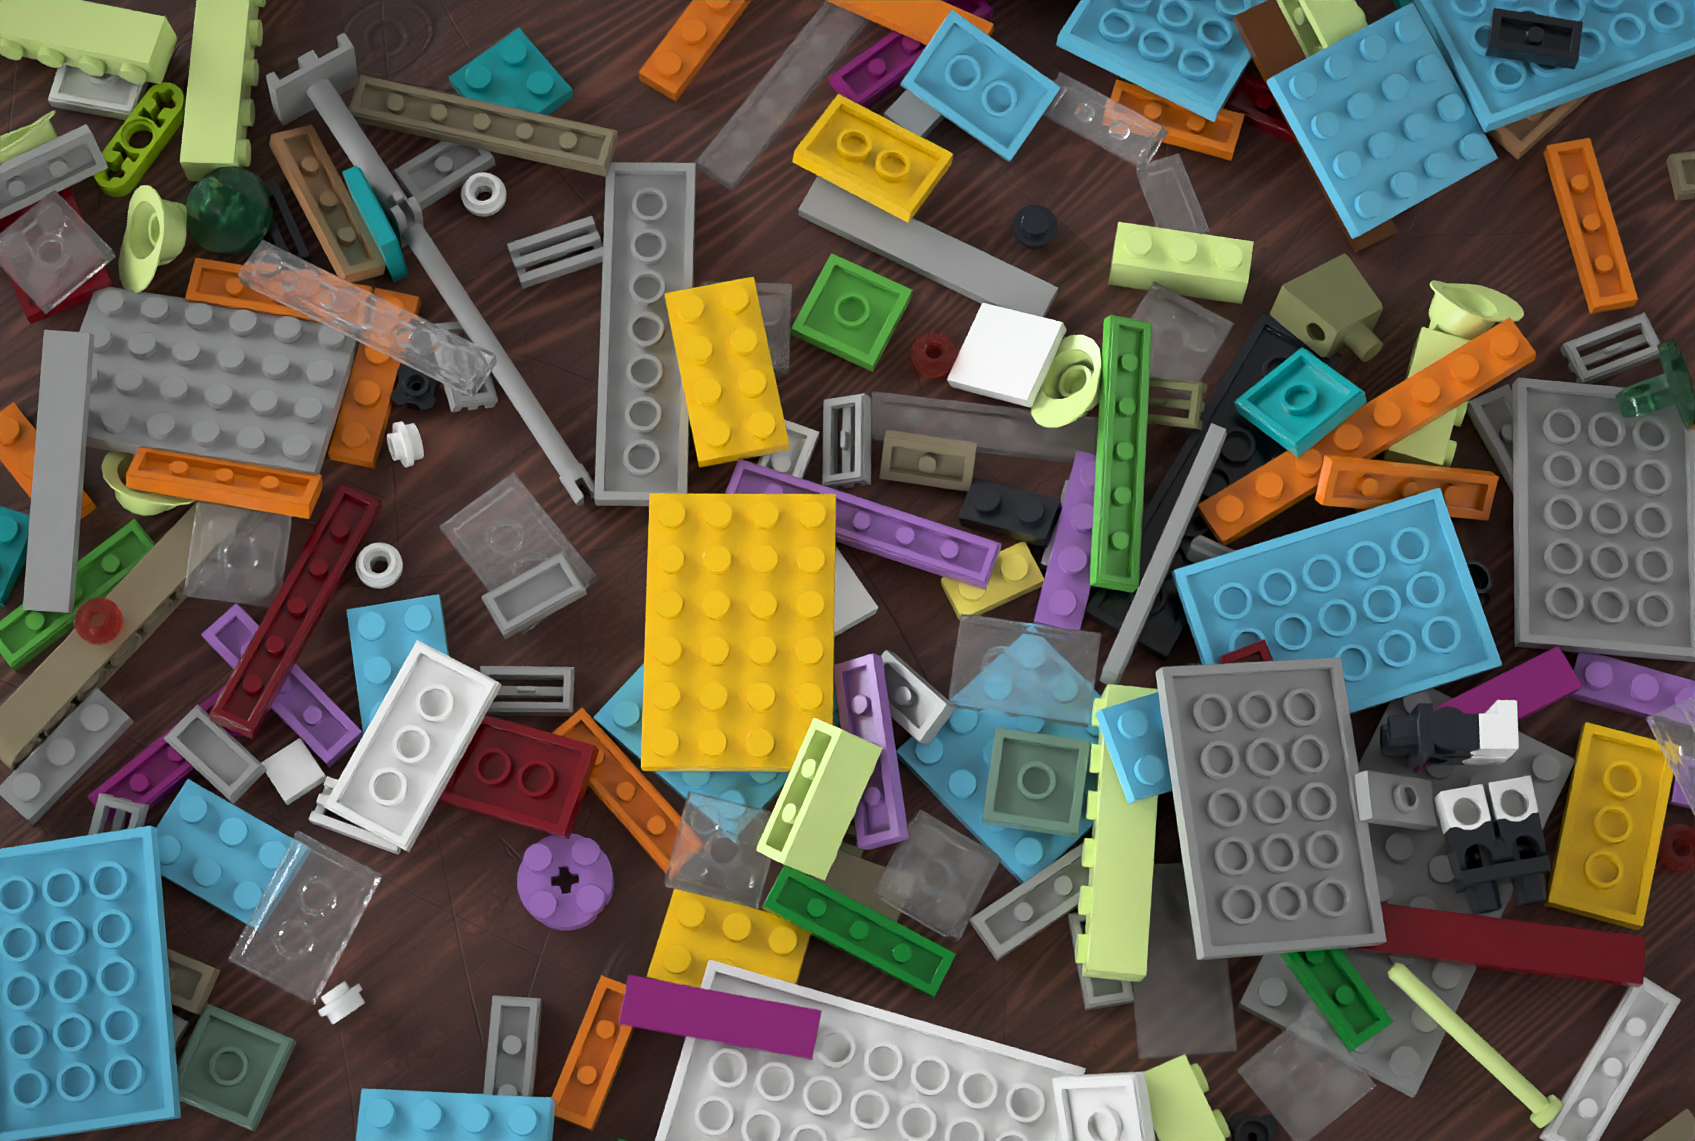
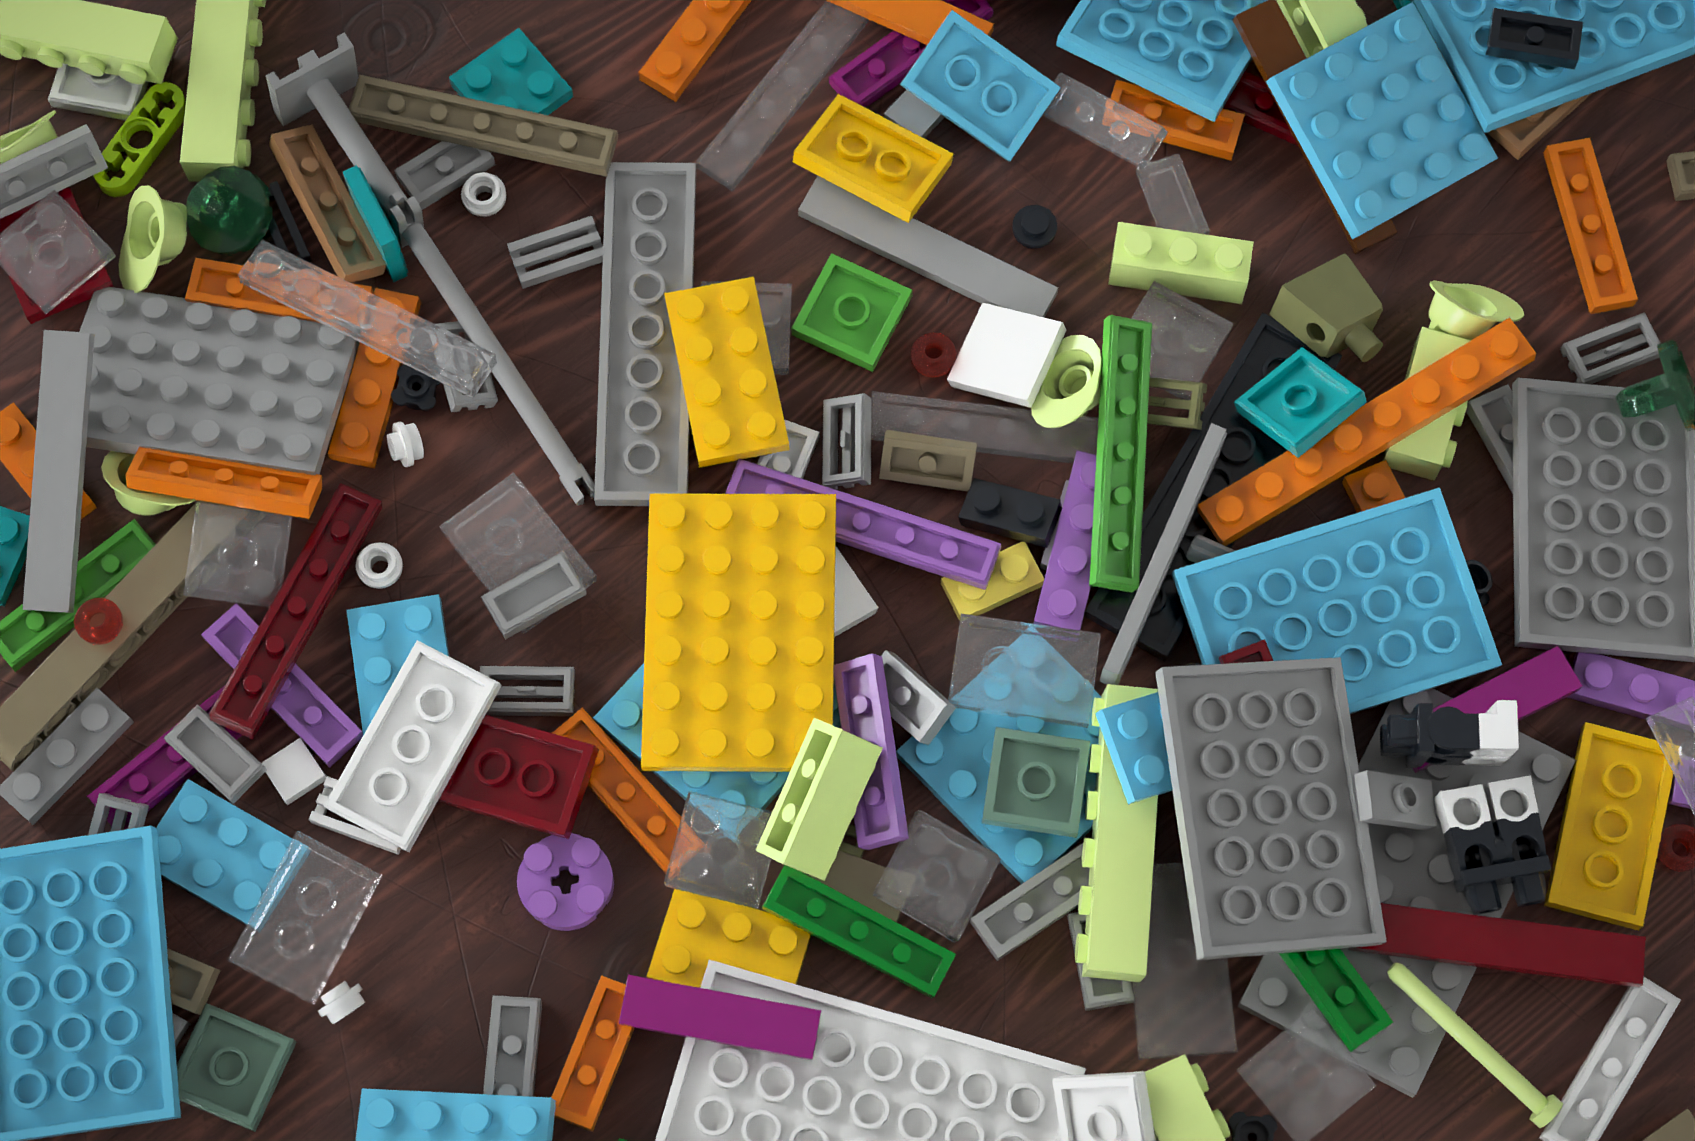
orange plate [1315,455,1499,521] -> none

